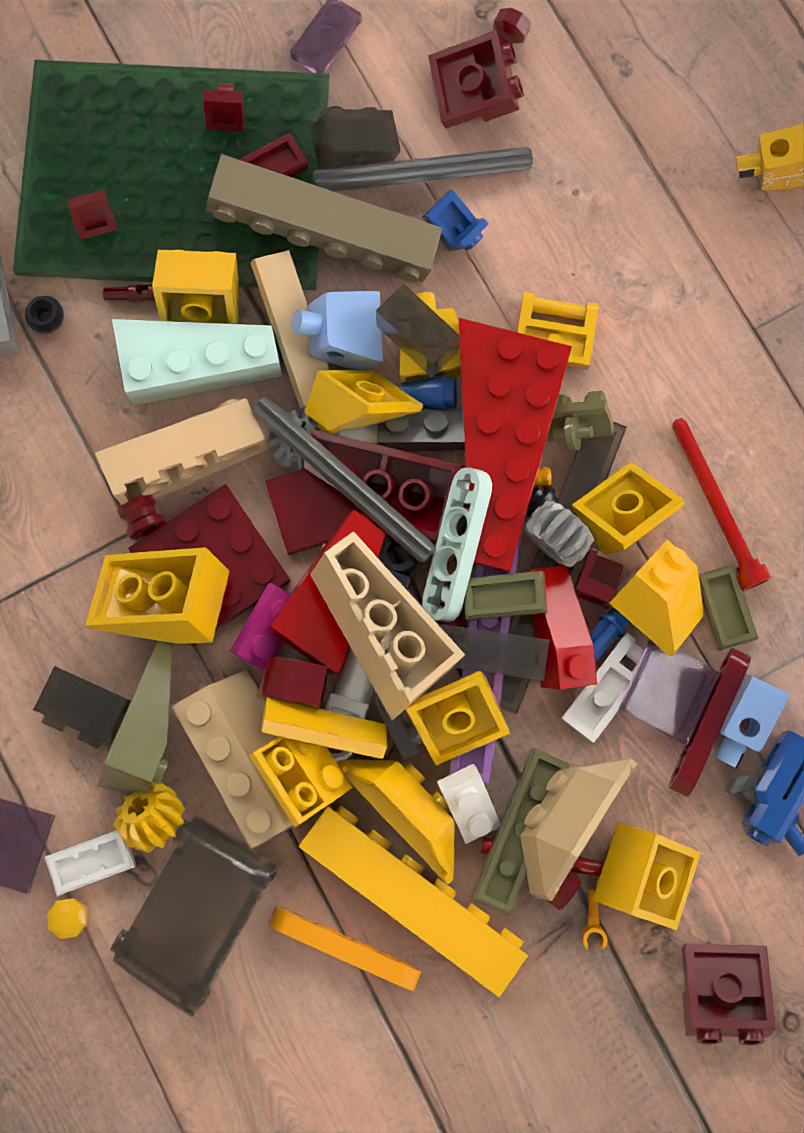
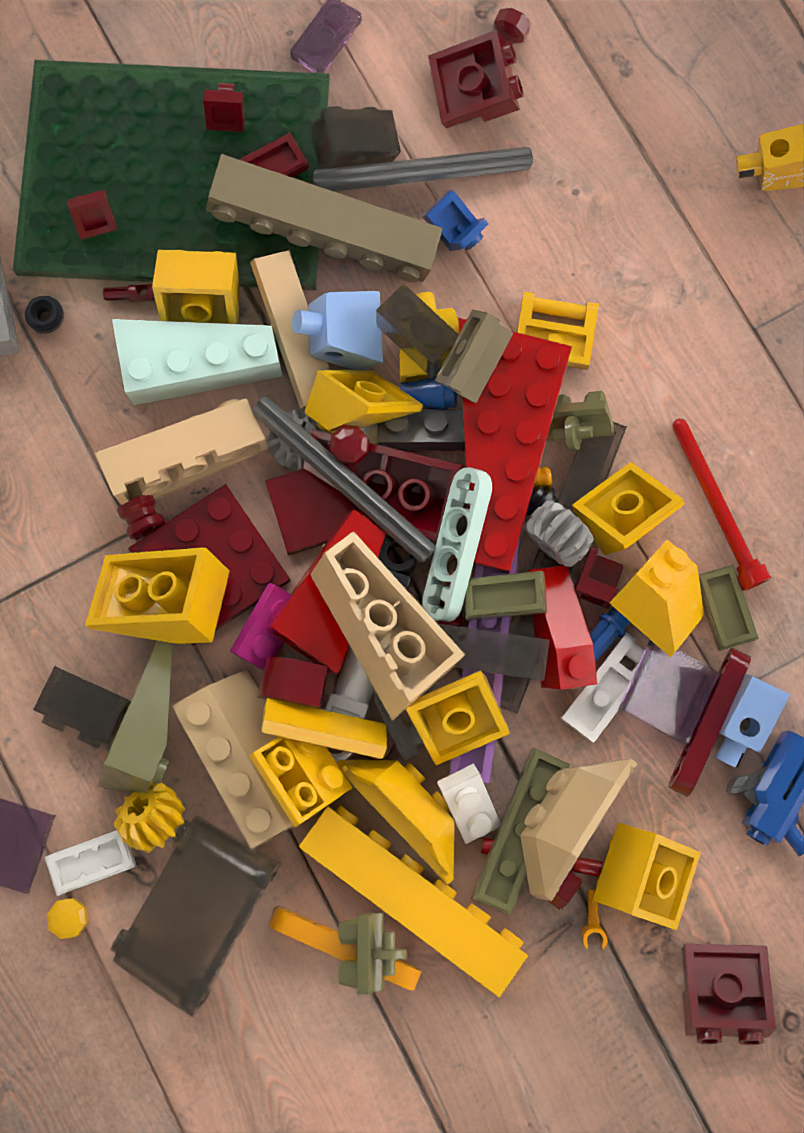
none -> dark red tile [330,425,370,465]
none -> olive hips [339,913,407,995]
none -> dark tan panel [435,309,513,403]

